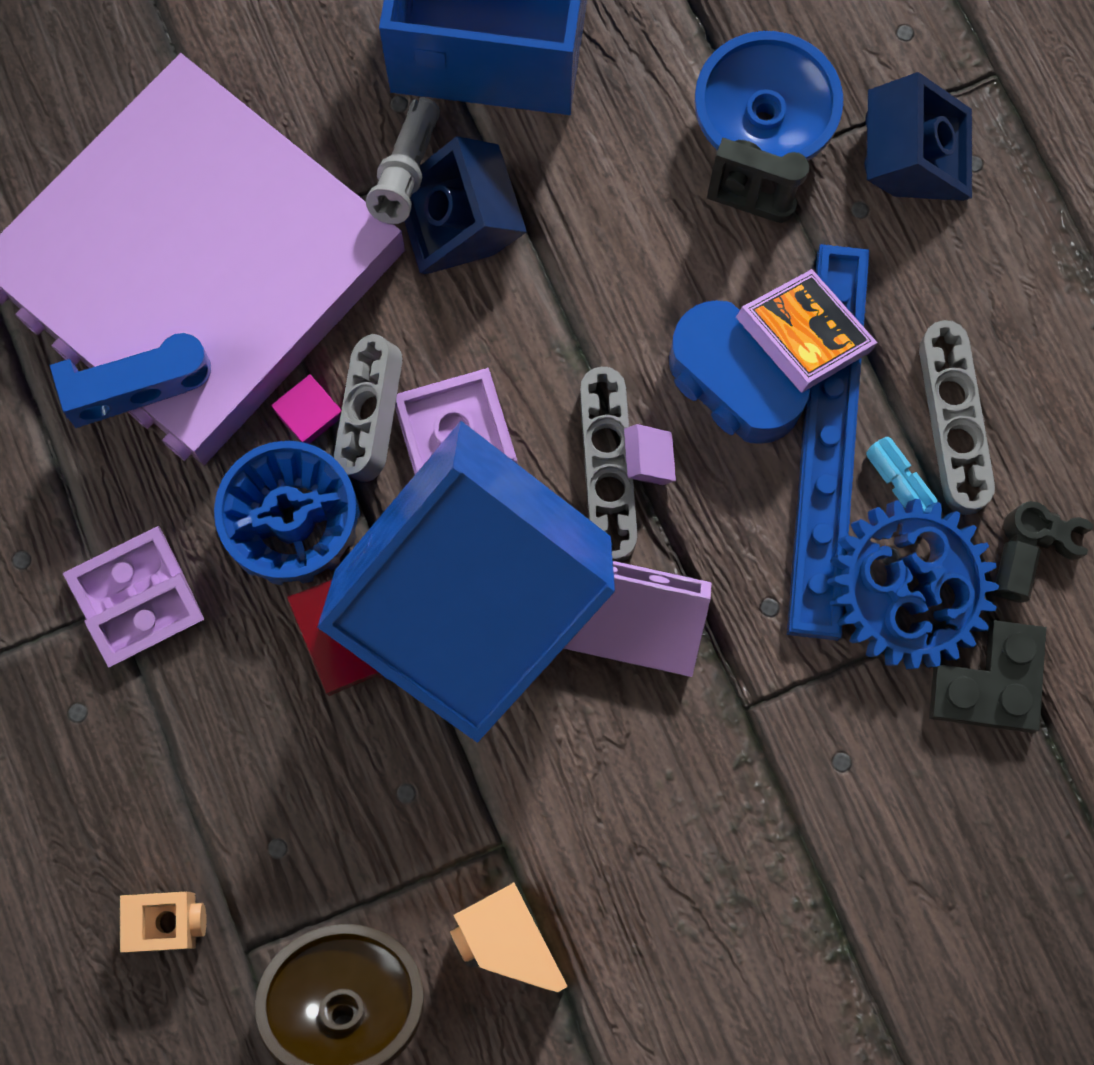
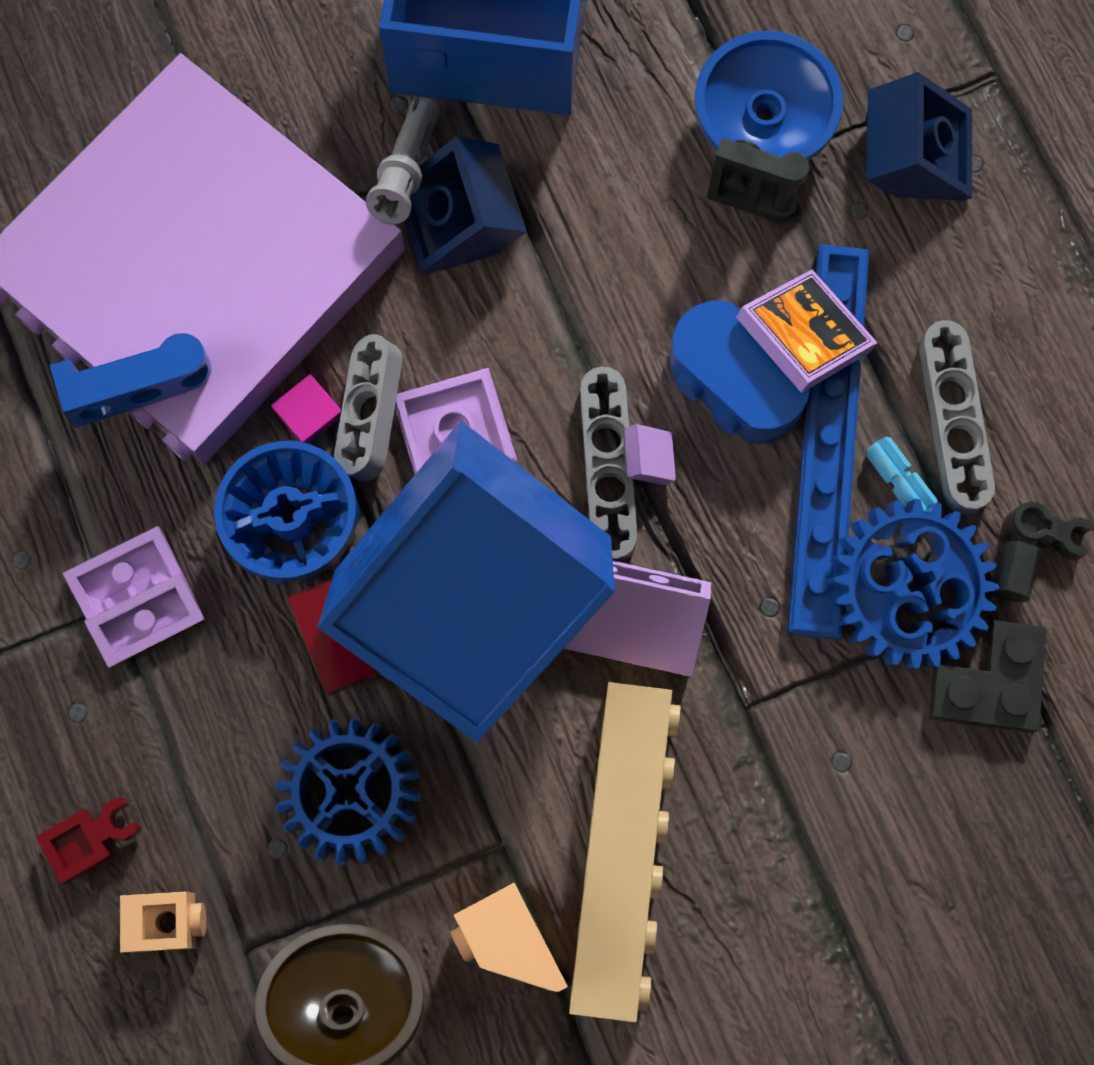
none -> dark red plate [36,798,143,885]
none -> blue gear [275,718,421,866]
none -> tan brick [569,682,680,1022]

